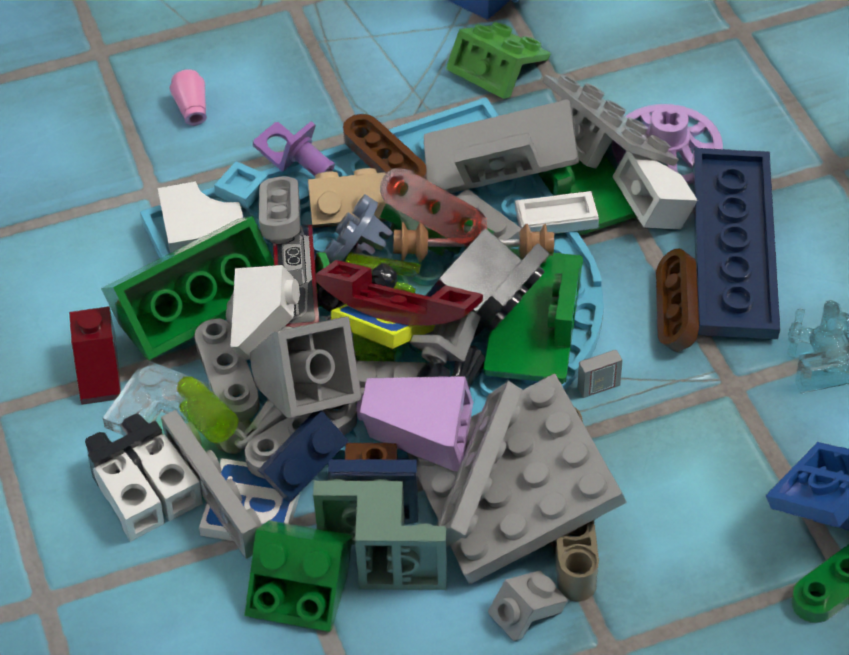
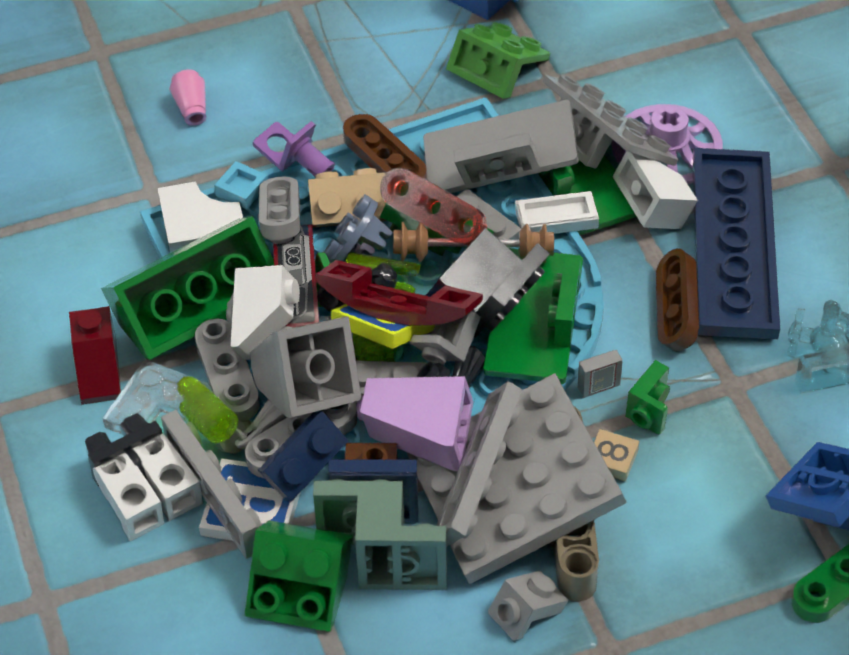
none -> tan tile [594,429,640,482]
none -> green bracket [625,360,670,435]

